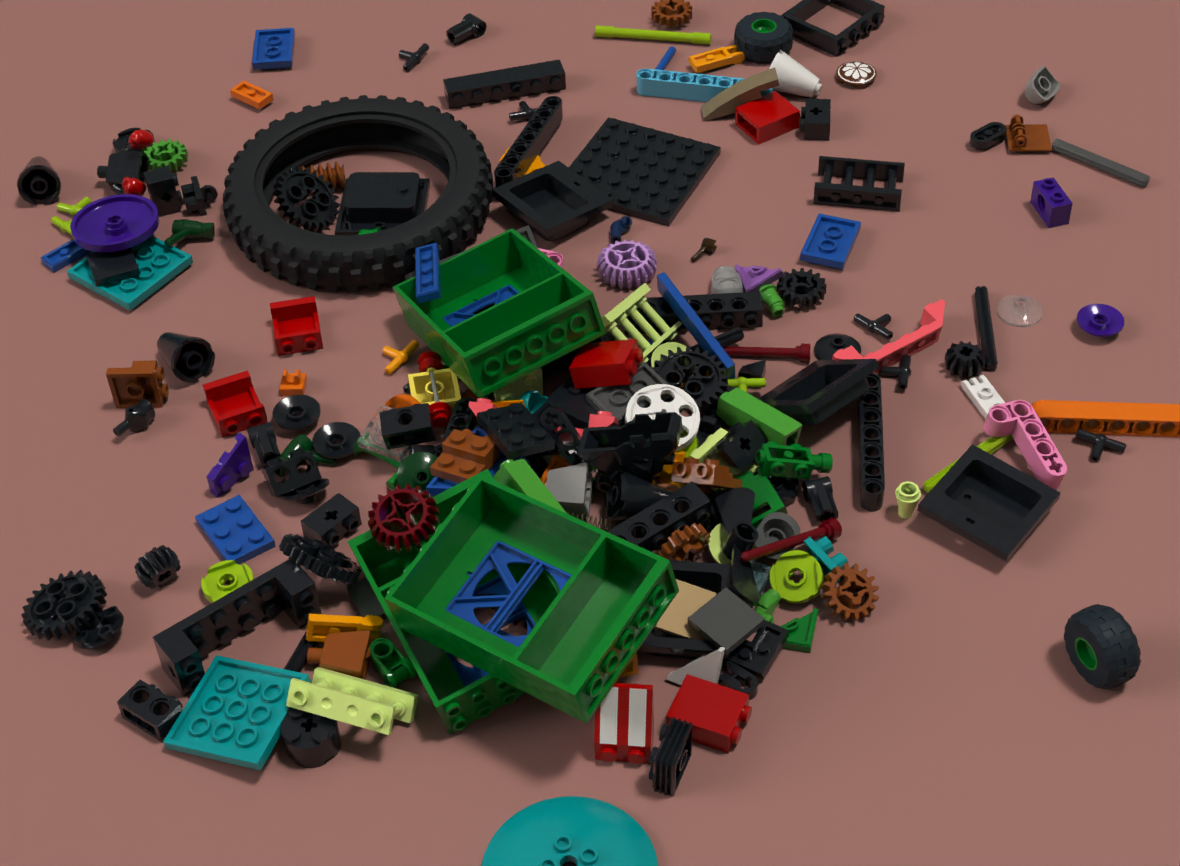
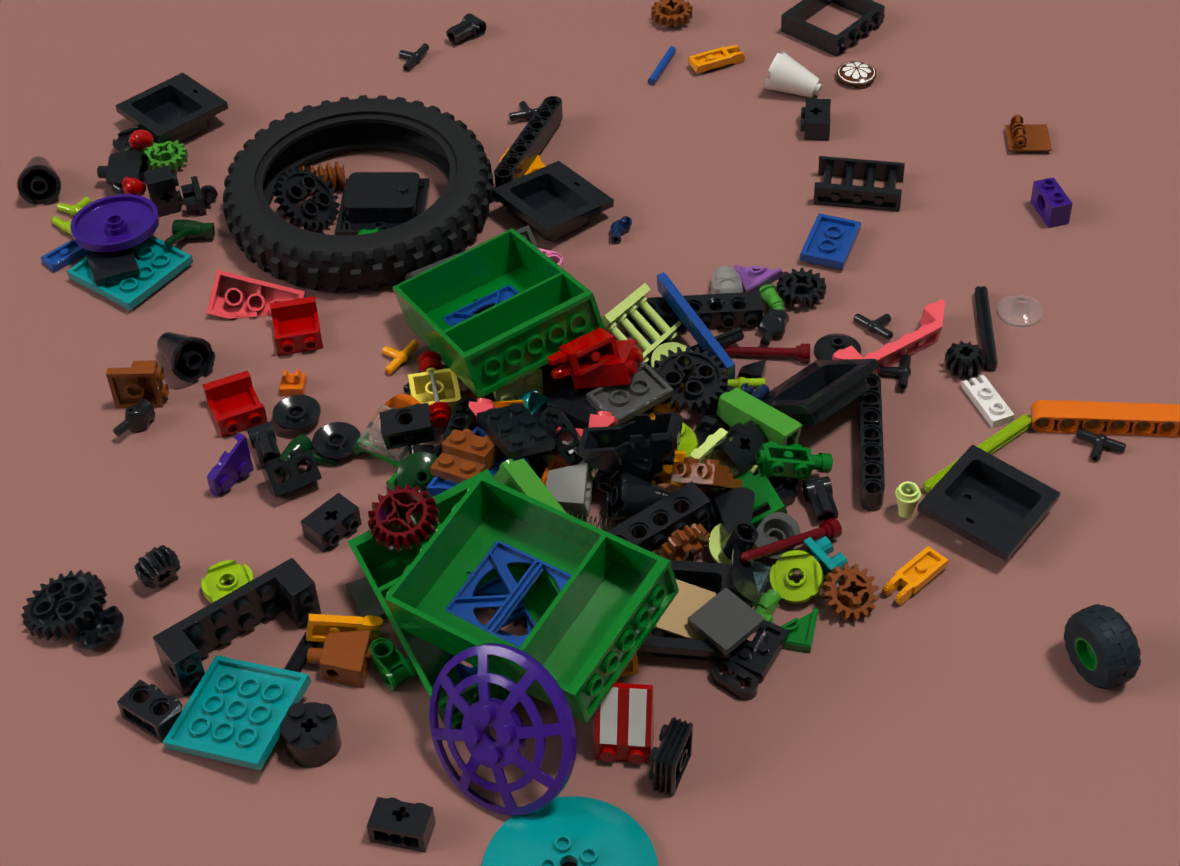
blue plate [195,495,276,564] -> none
orange plate [230,80,274,110] -> none
blue plate [252,28,295,70] -> none
black gear [279,533,362,584] -> none
black dish [281,478,330,504] -> none
yellowish green fence [286,667,419,735] -> none
blue tile [415,243,441,303] -> none
black brick [443,59,566,109] -> none
black plate [569,117,721,227] -> none
lime piece [595,25,711,45] -> none
lavender gear [597,239,657,290] -> none
white wedge [625,384,700,452] -> none
medium azure beam [636,69,774,104] -> none
white tile [666,647,725,685] -> none
red brick [666,674,752,754] -> none
dark brown hand [691,238,717,262] -> none
dark tan slope [701,68,780,122] -> none
black wheel [734,12,793,64] -> none
red brick [735,91,800,144] -> none
black plate [970,122,1007,150] -> none
bright pink beam [983,400,1067,489] -> none
light grey piece [1024,66,1061,104] -> none
dark grey axle [1052,139,1150,187] -> none
dark purple dish [1077,304,1125,337] -> none
none -> black piece [115,73,228,143]
none -> coral wedge [206,270,305,319]
none -> black brick [367,797,436,853]
none -> dark purple dish [429,643,577,815]
none -> red hinge [547,327,620,379]
none -> dark blue arm [740,383,770,400]
none -> black piece [758,309,789,346]
none -> light orange hinge [882,546,949,605]

